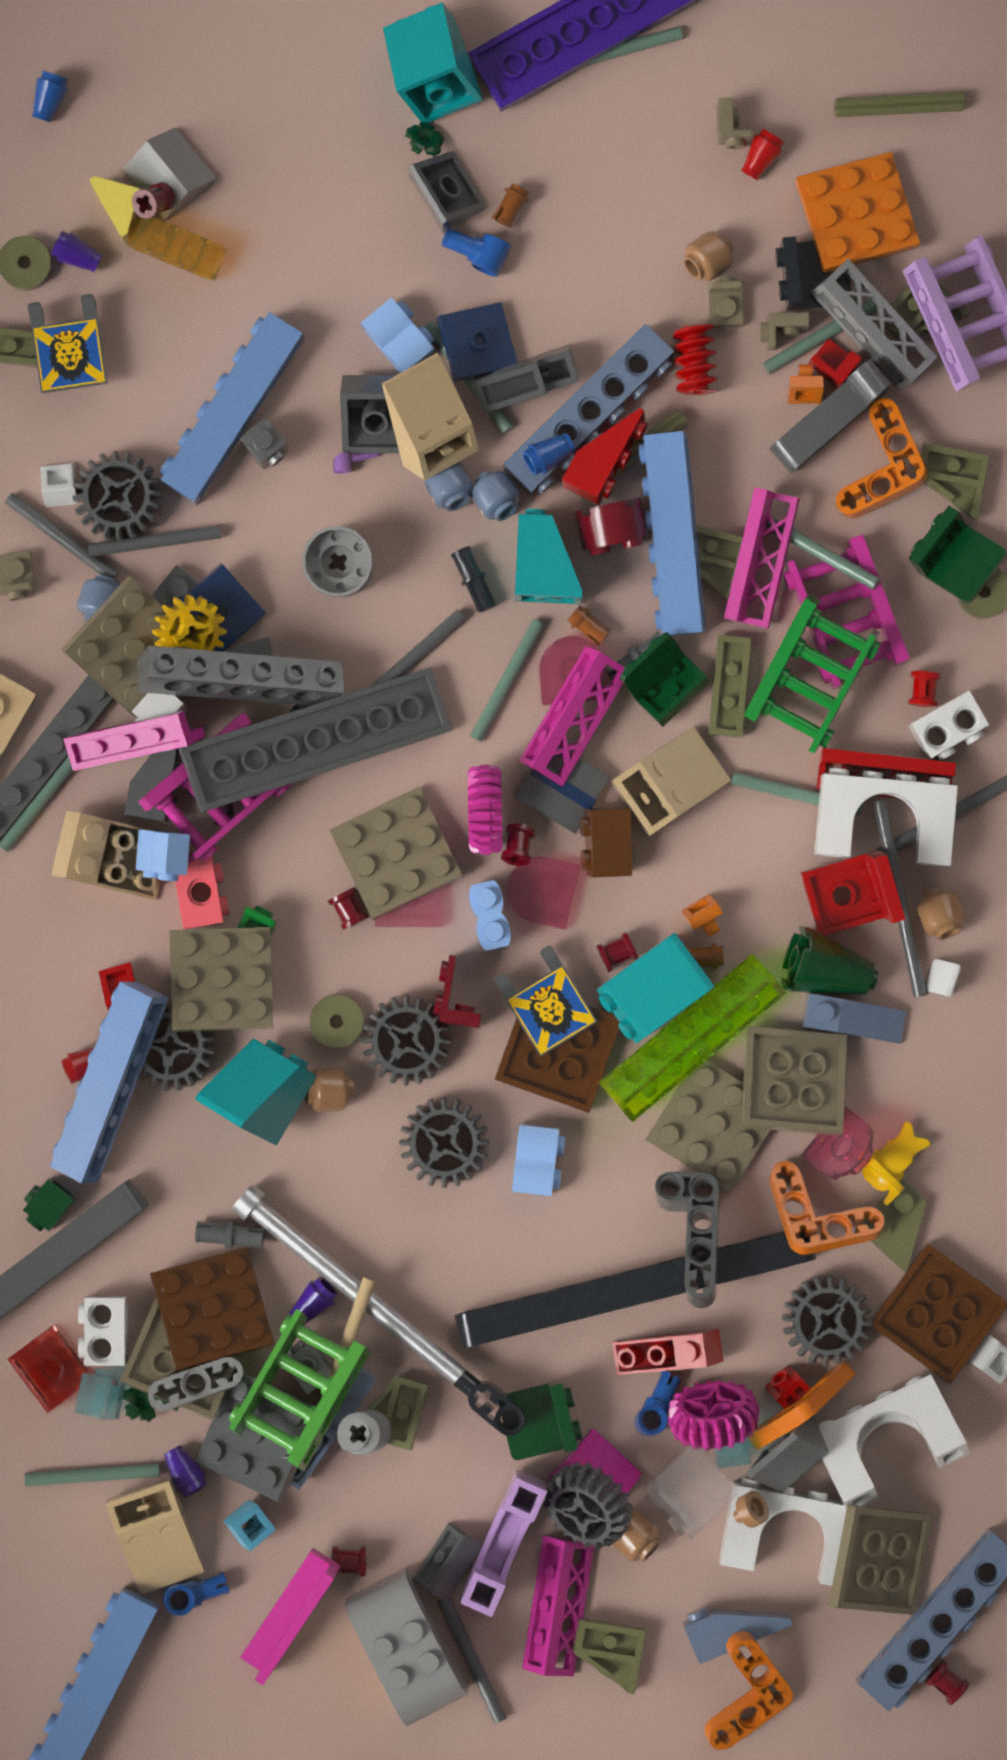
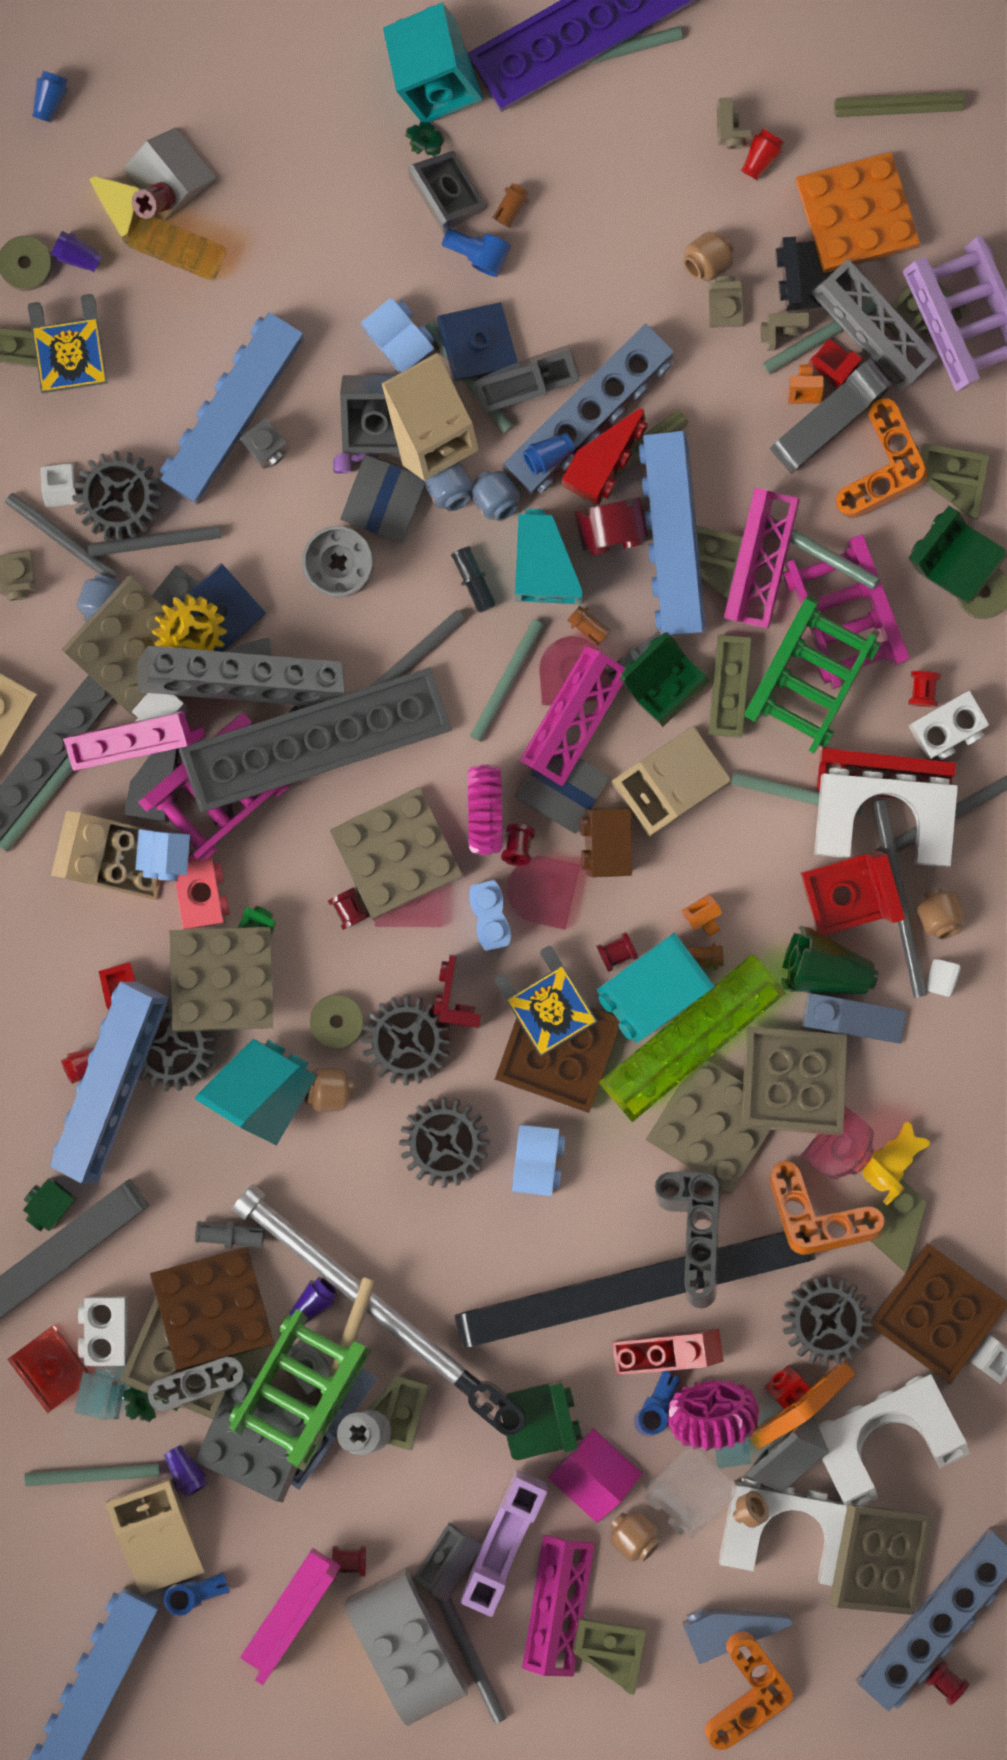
medium azure plate [223,1499,276,1552] -> none
dark grey gear [543,1462,633,1549] -> none
red piece [673,324,718,396] -> none
none -> dark grey slope [340,453,425,543]

